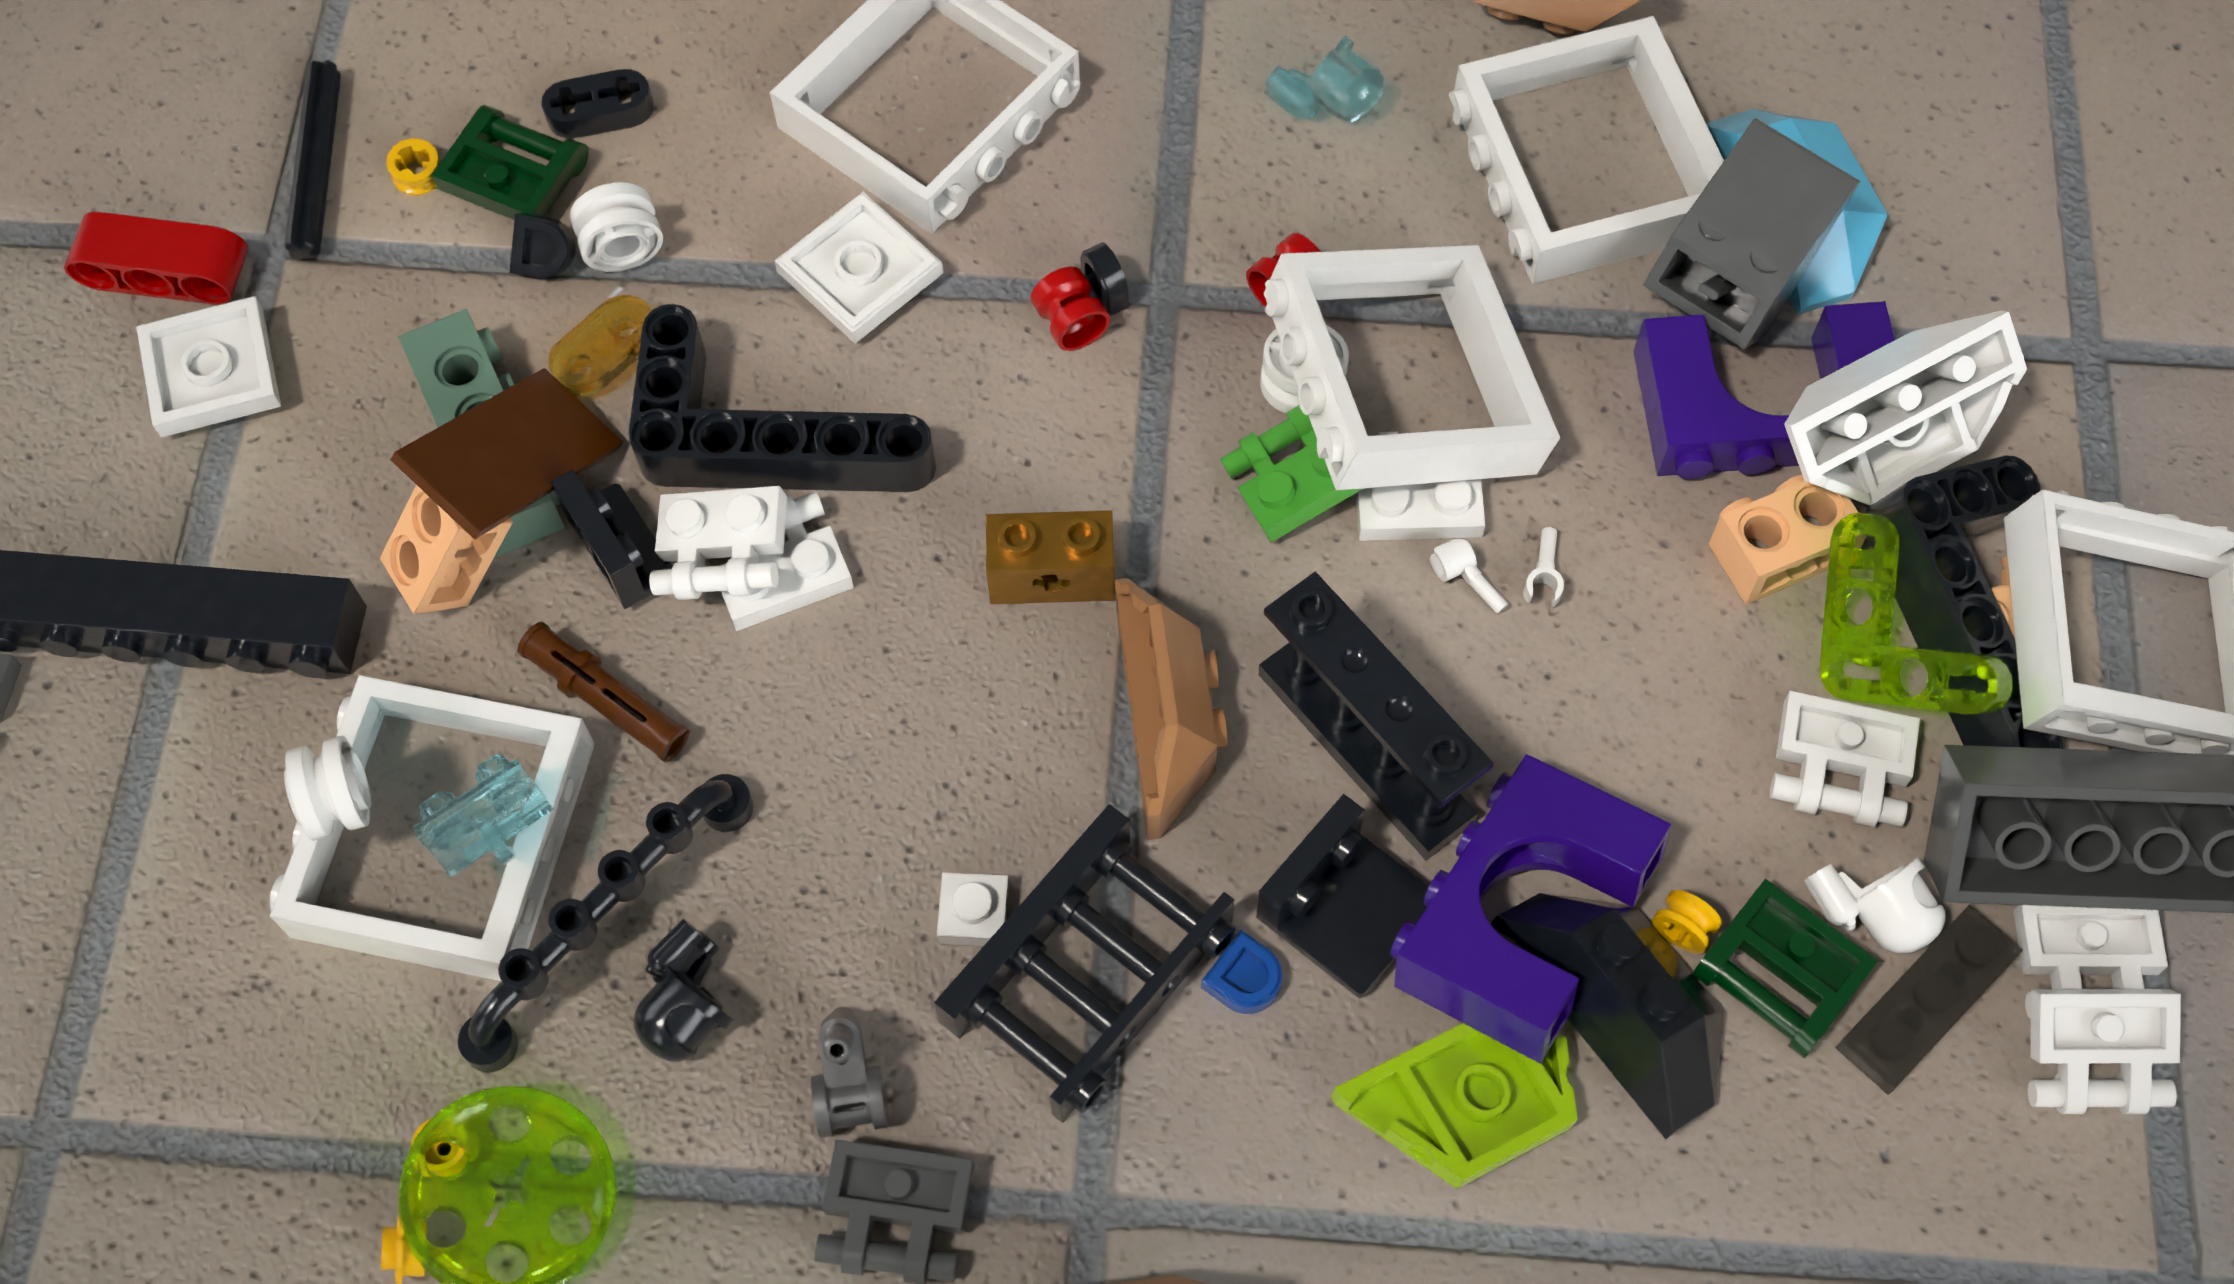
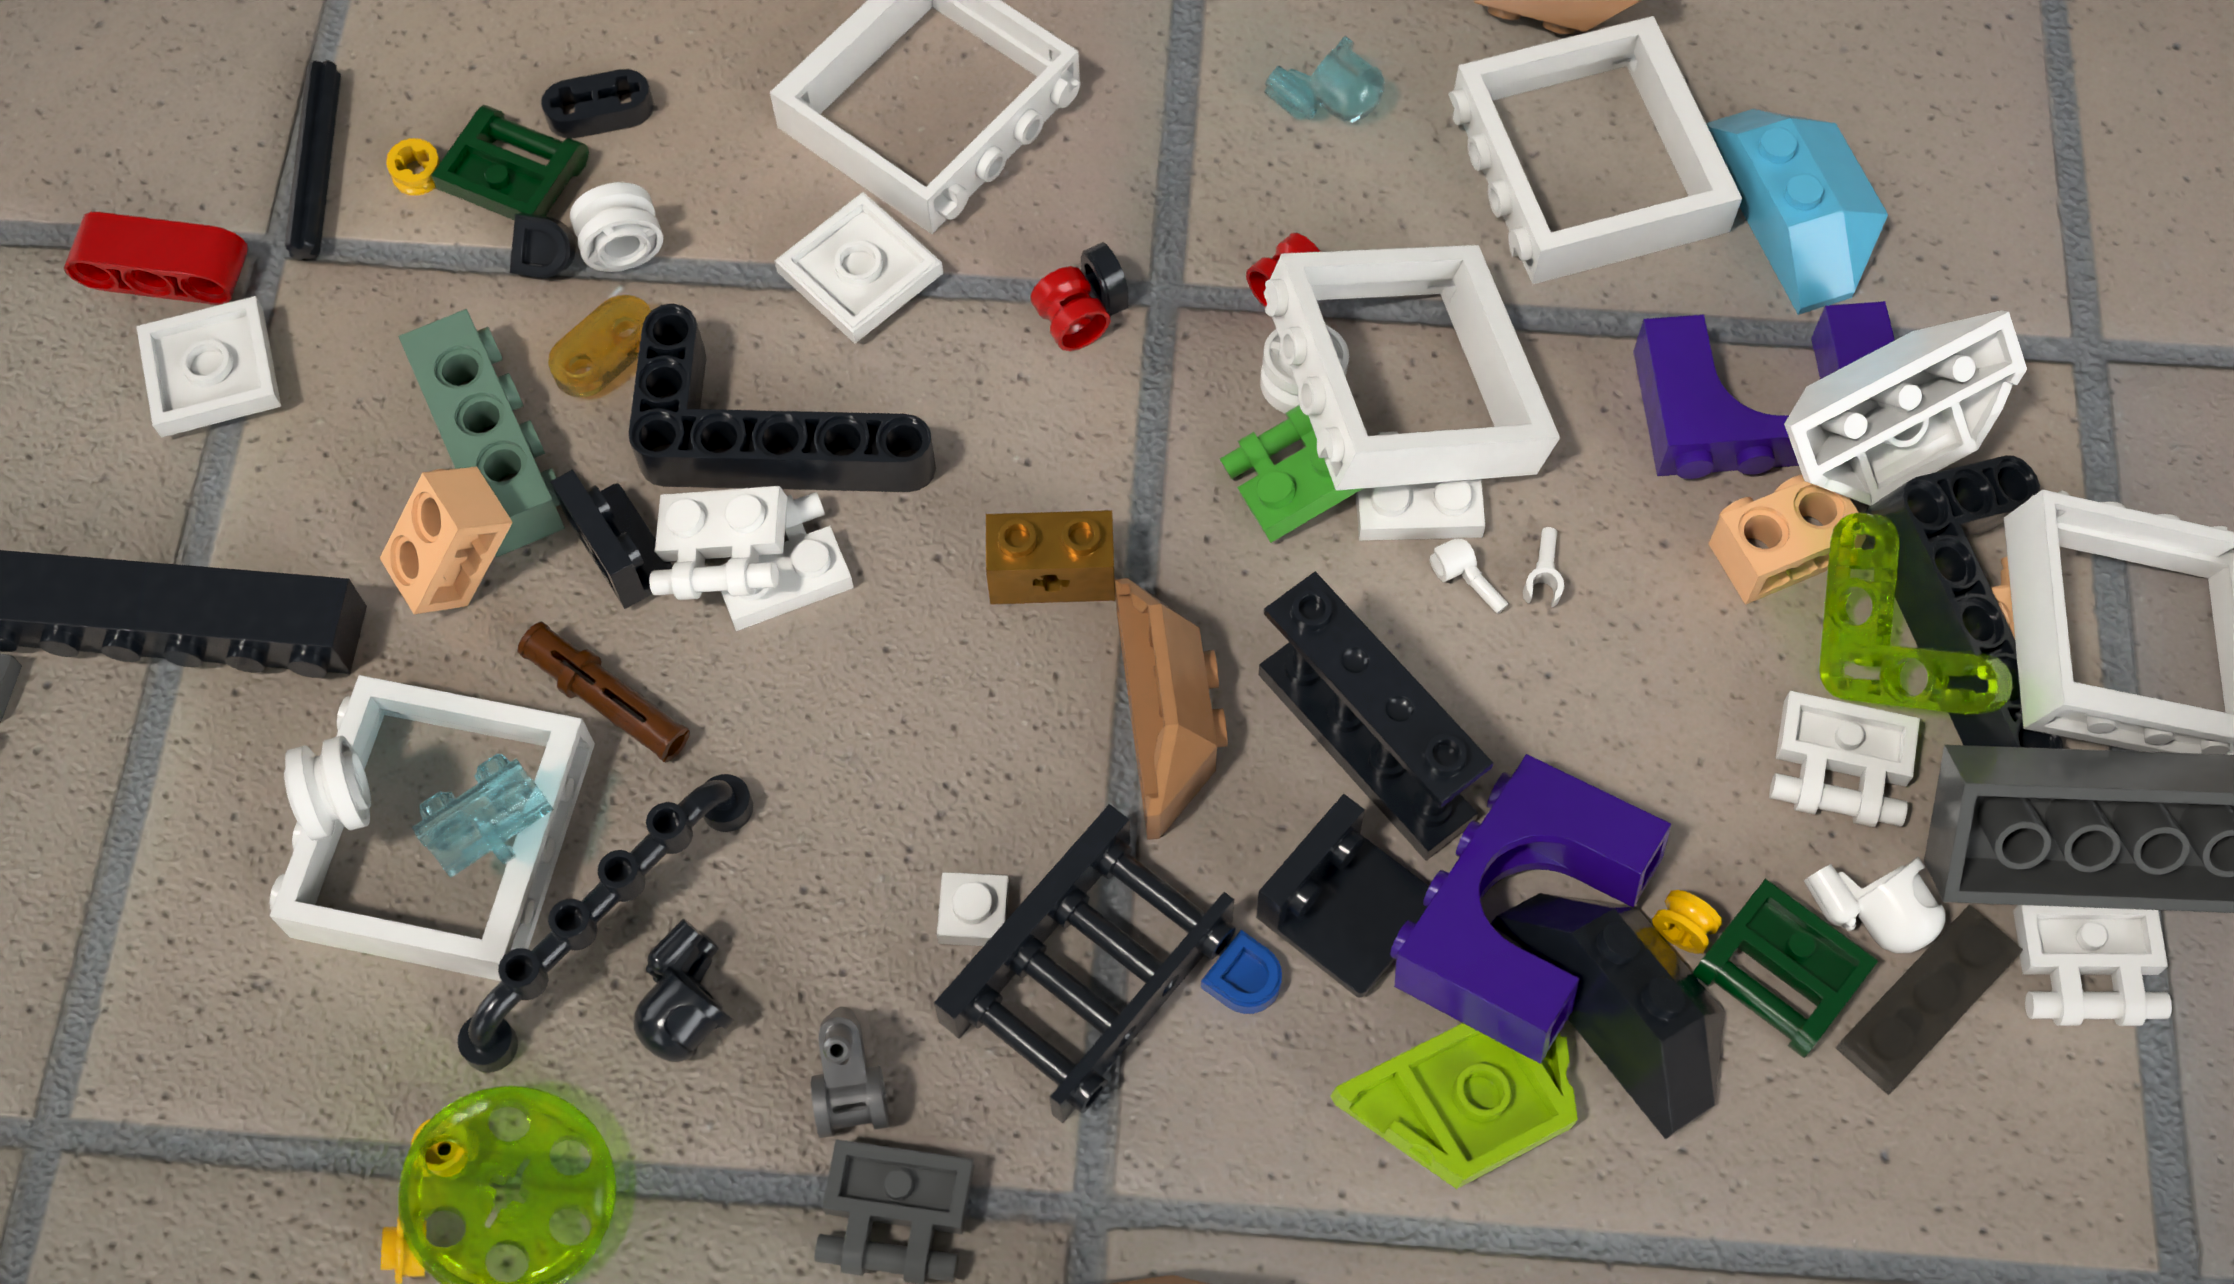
reddish brown piece [390,368,623,540] -> none
dark grey slope [1643,118,1860,350] -> none
white plate [2028,989,2181,1114] -> none

